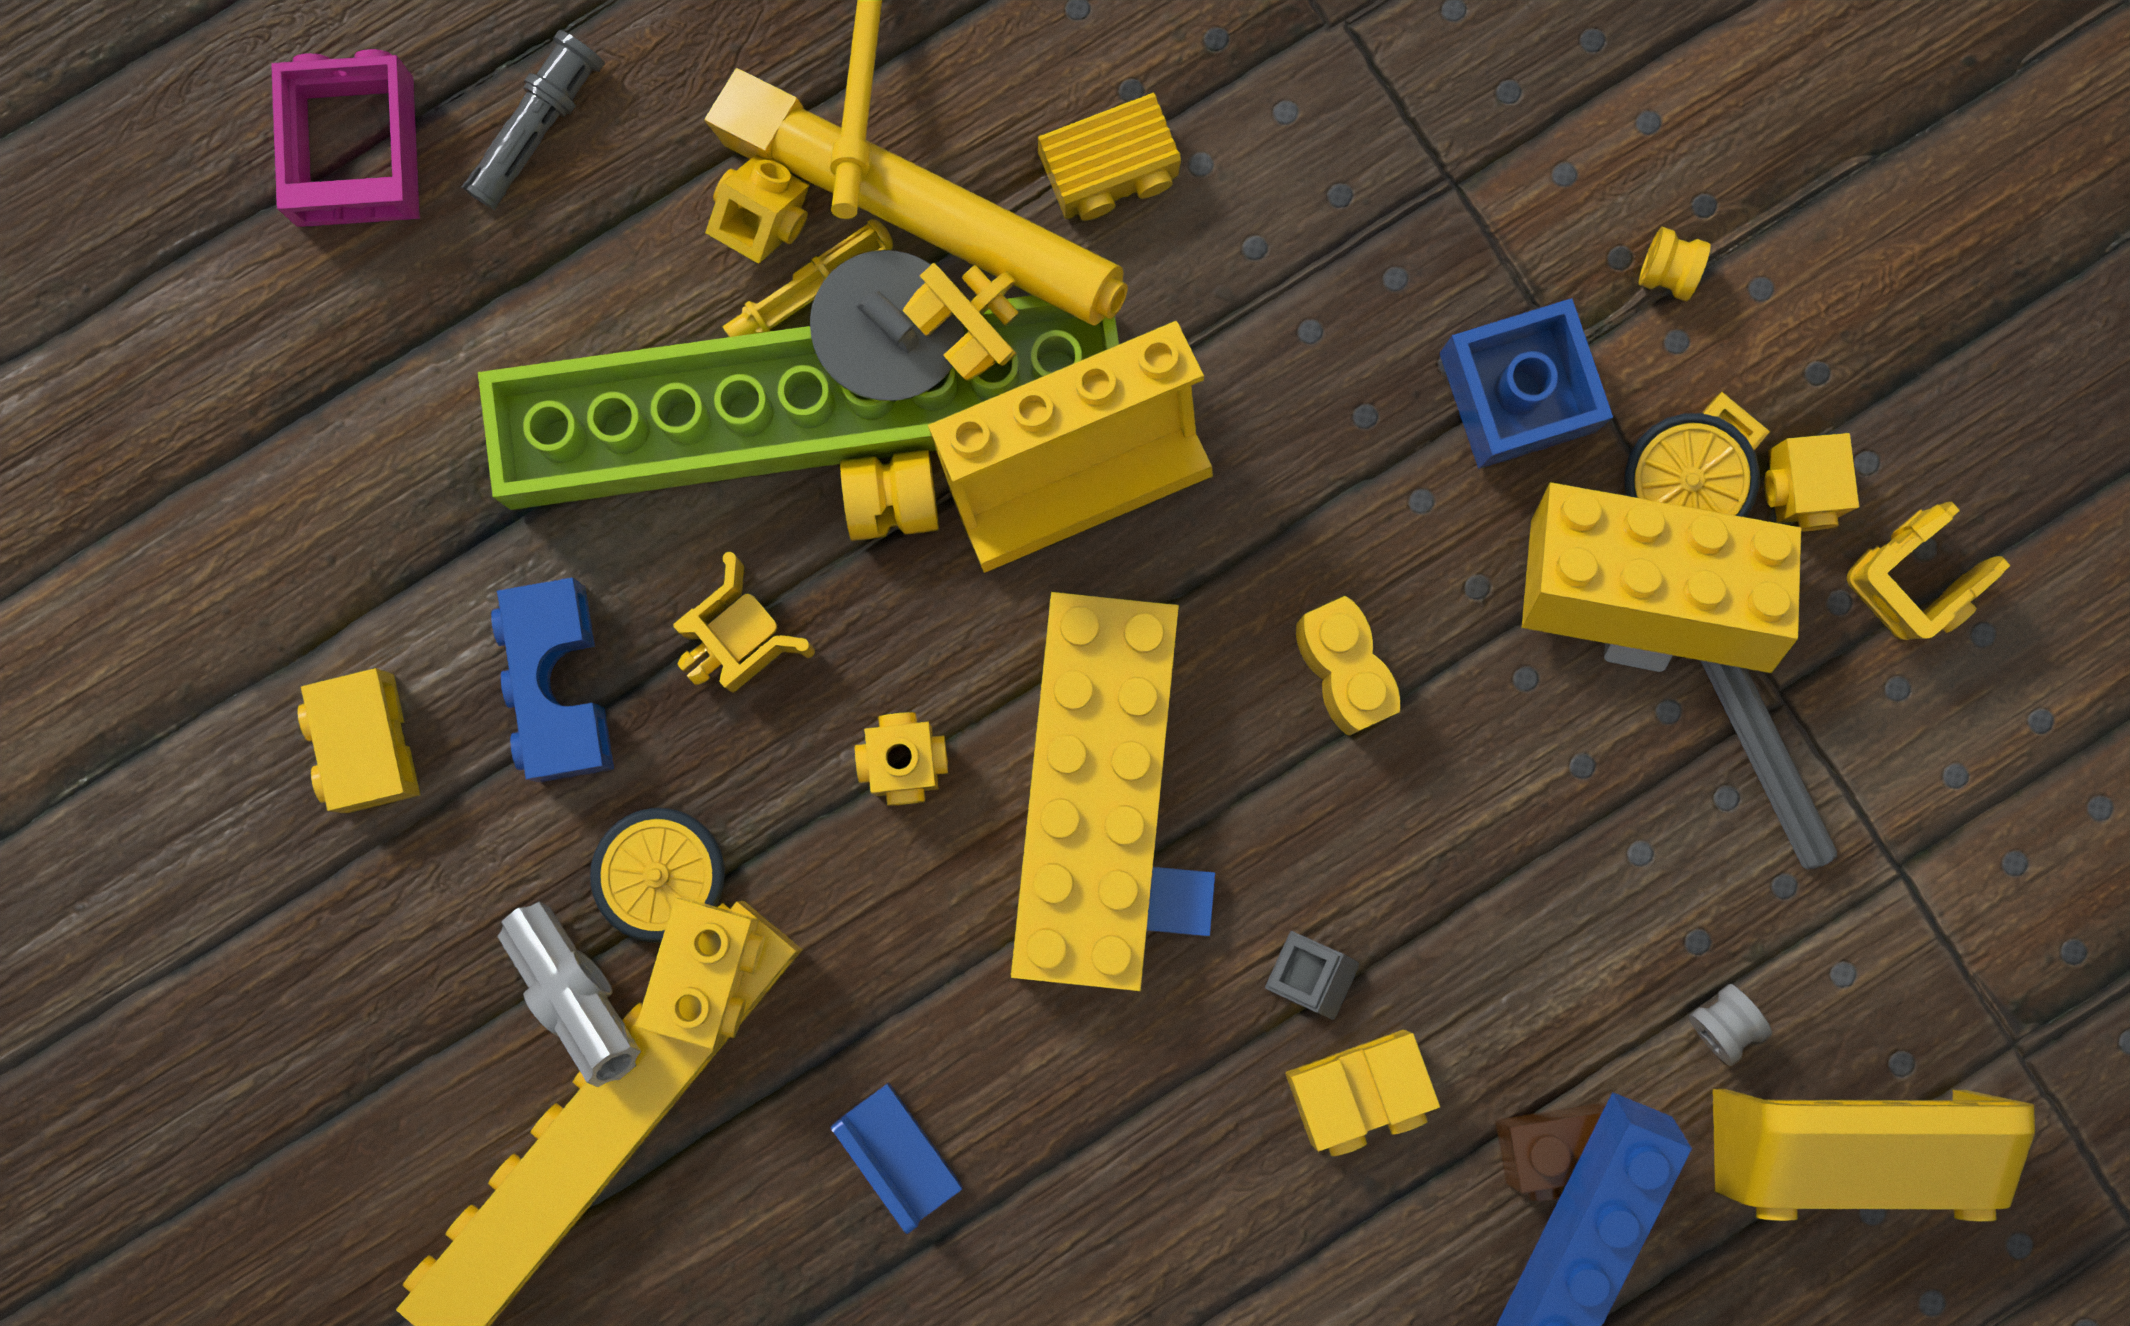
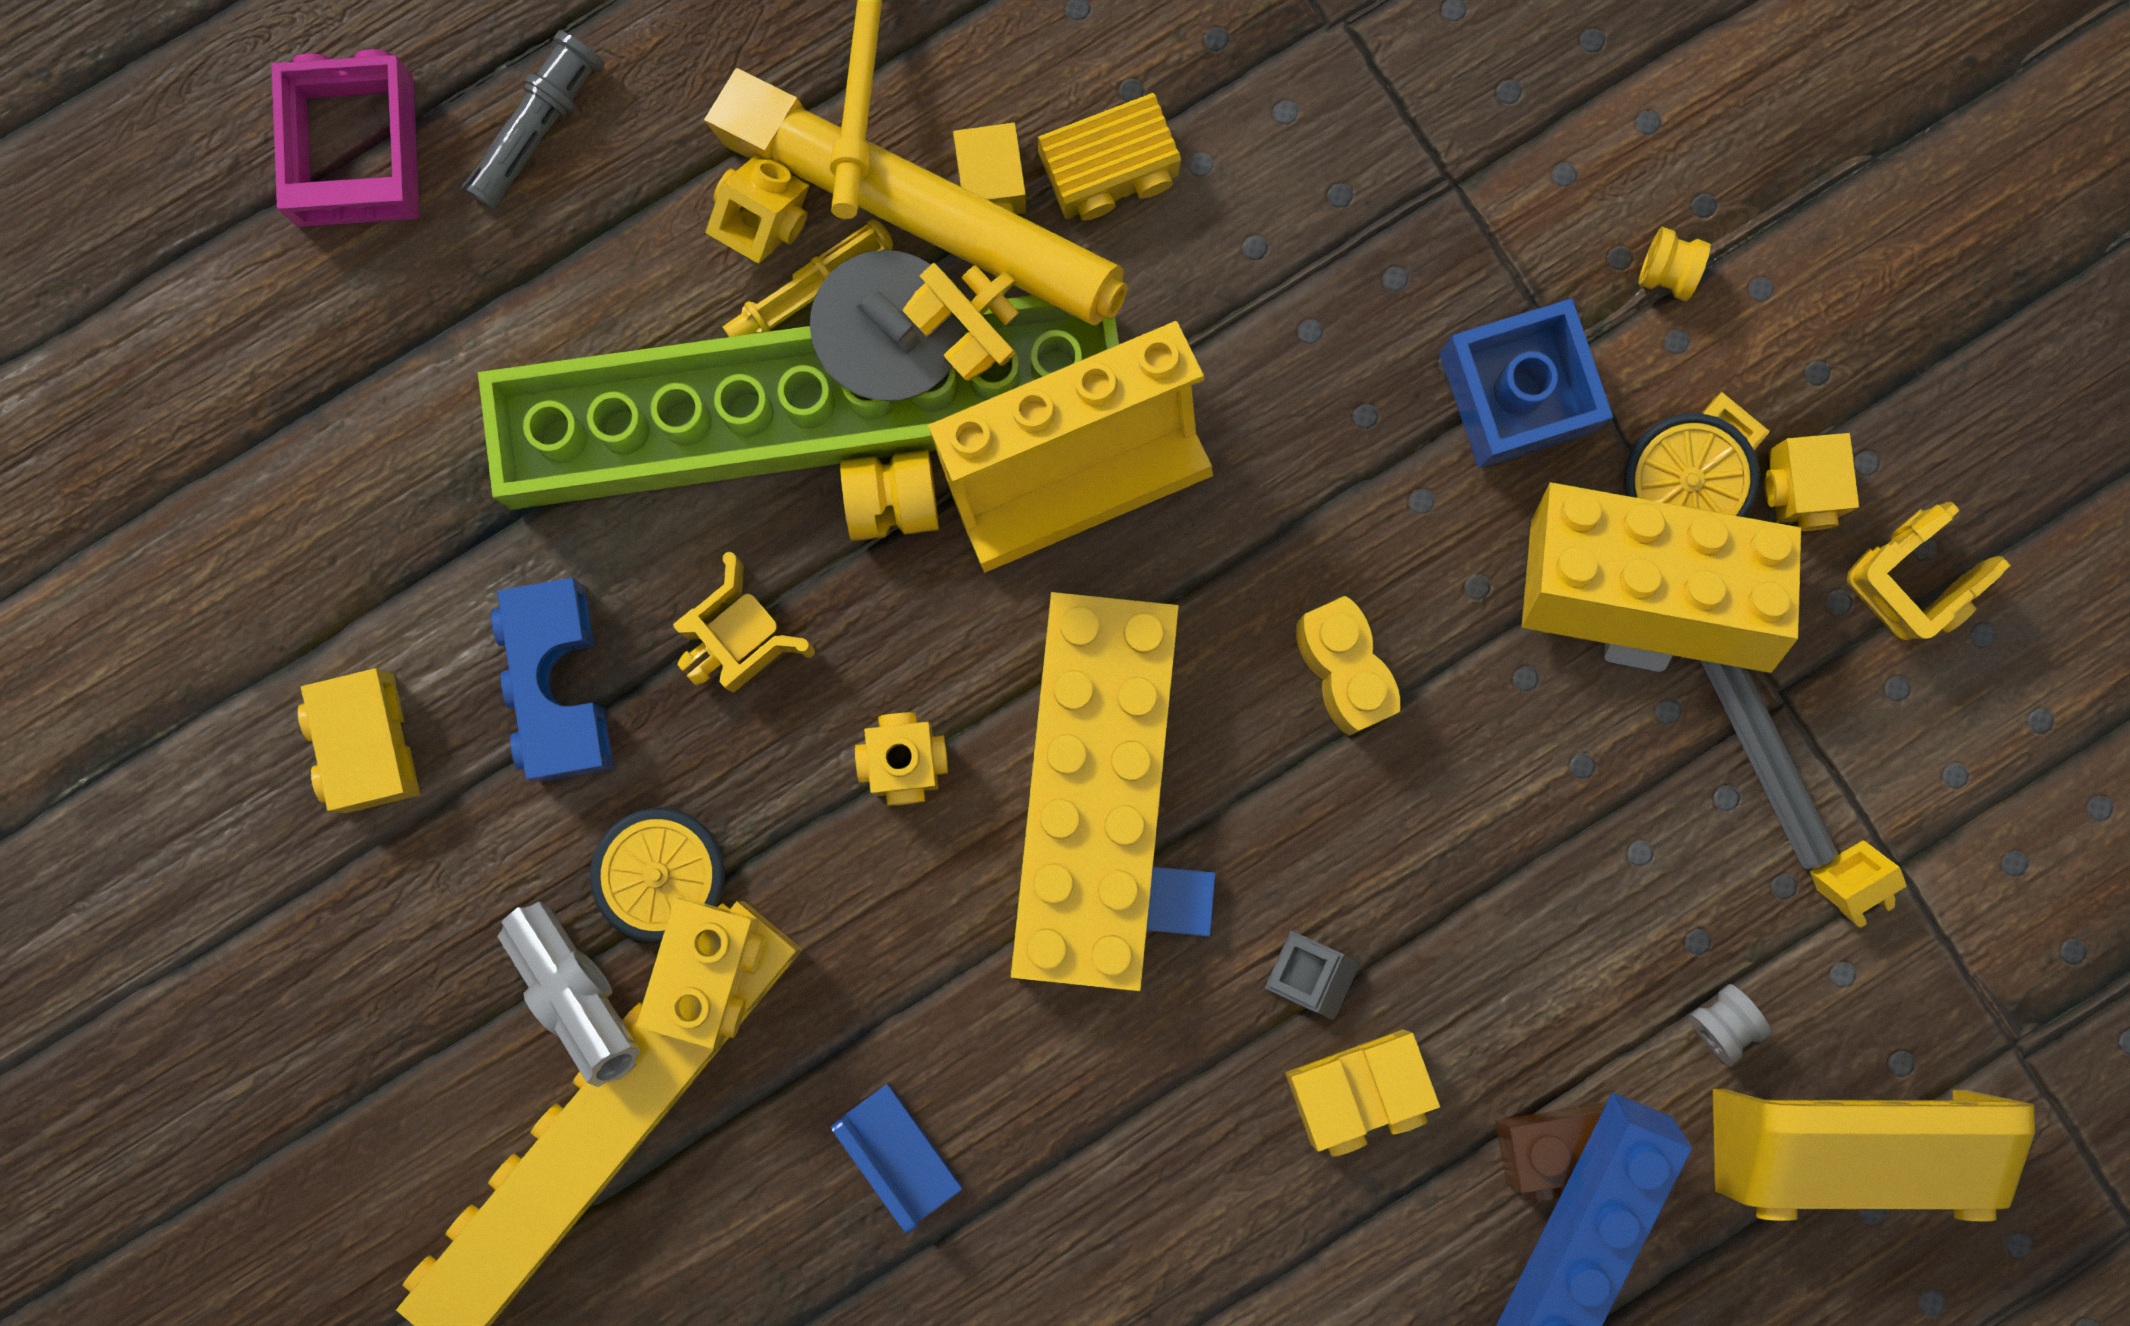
none -> yellow brick [953,122,1026,215]
none -> yellow tile [1810,840,1907,928]

